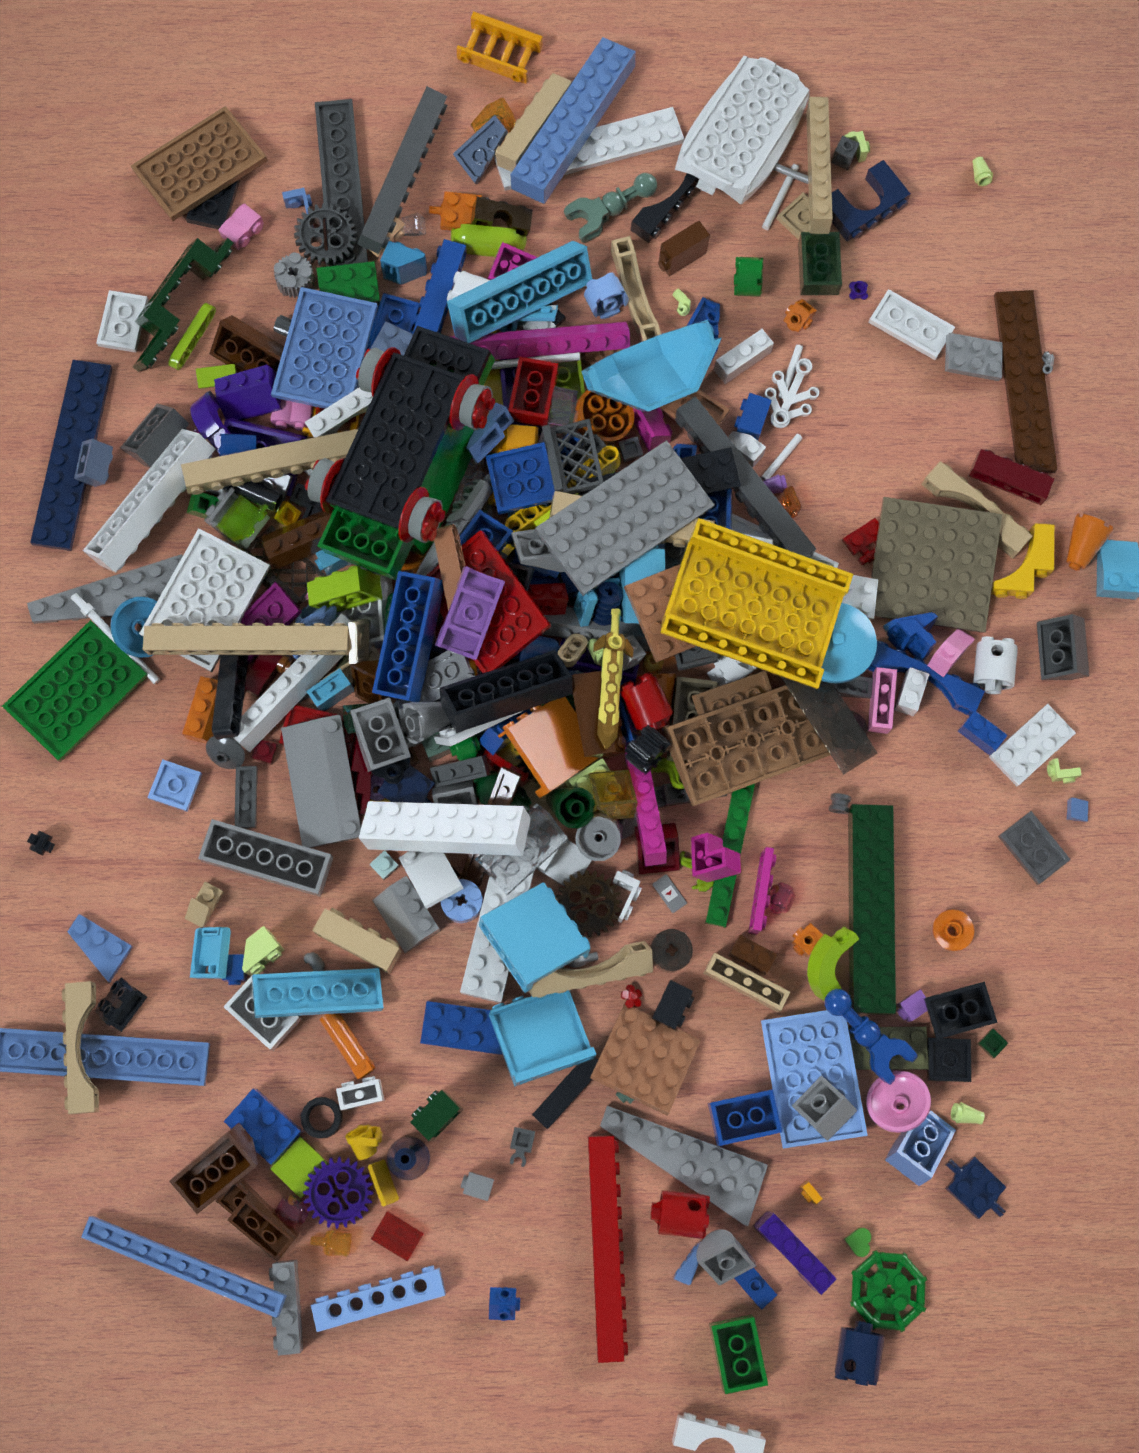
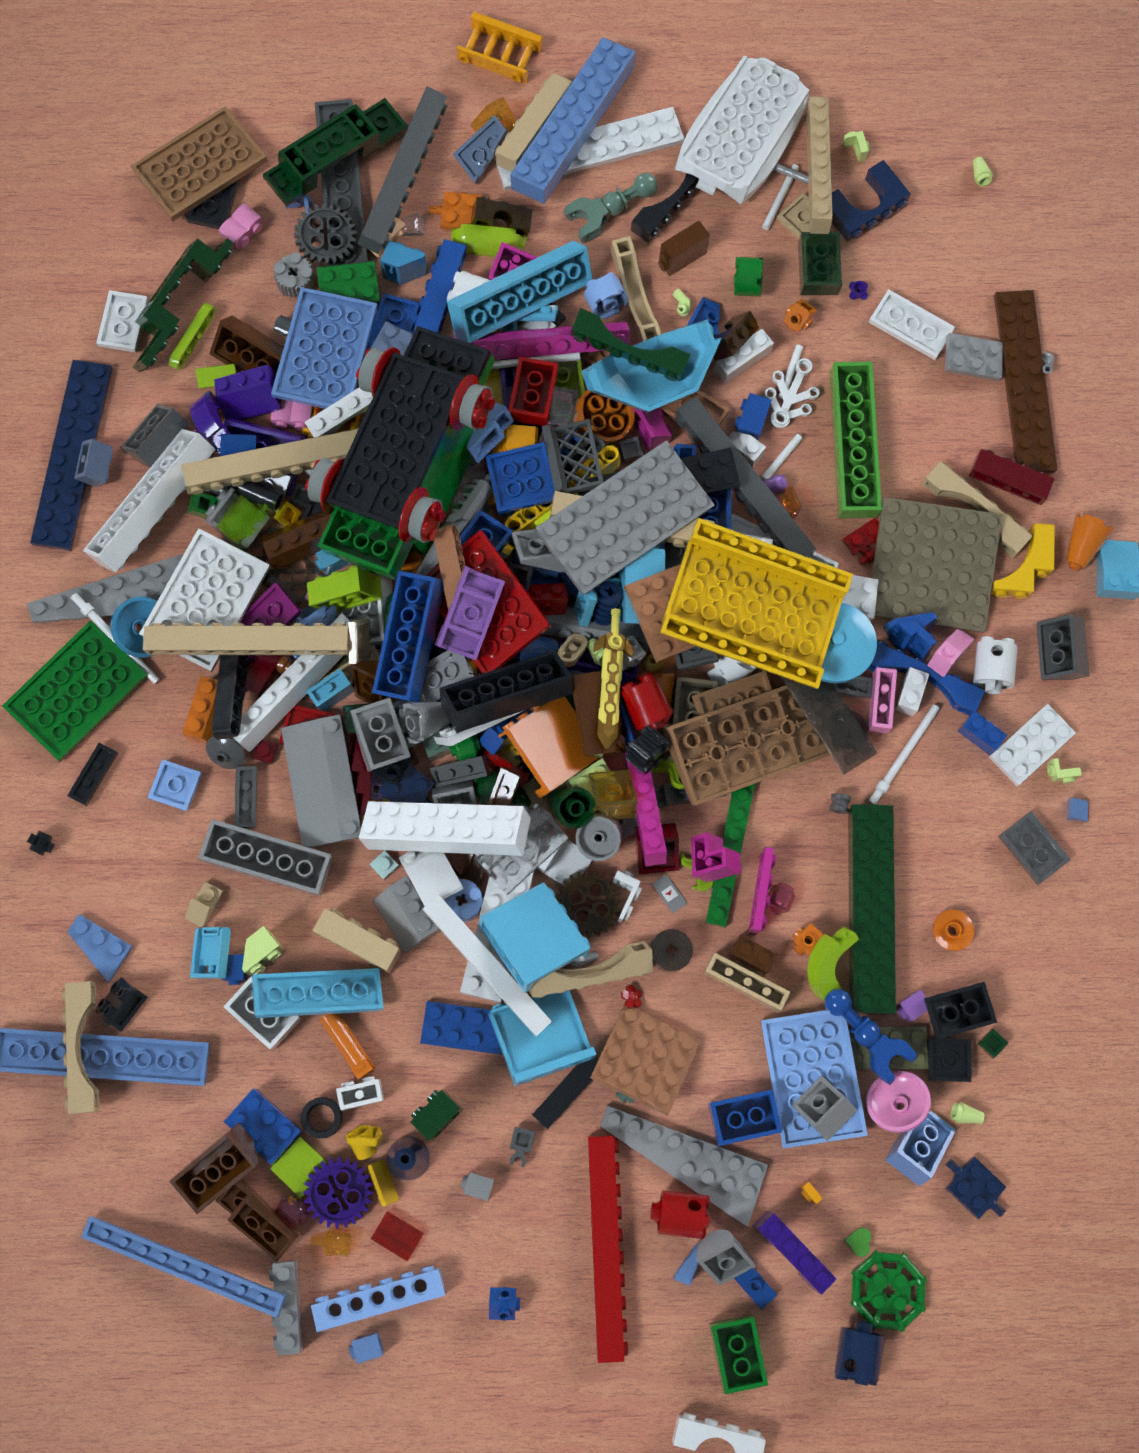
light grey arm [304,952,325,971] -> none
black brick [652,980,695,1030] -> none
dark grey brick [831,136,860,170] -> none
none -> black plate [67,743,118,807]
none -> dark green bracket [263,98,408,207]
none -> medium blue brick [349,1331,384,1364]
none -> white tile [422,894,552,1036]
none -> dark green arch [570,308,691,381]
none -> dark brown arch [713,311,759,361]
none -> bright green brick [830,362,882,518]
none -> white bar [868,704,940,805]

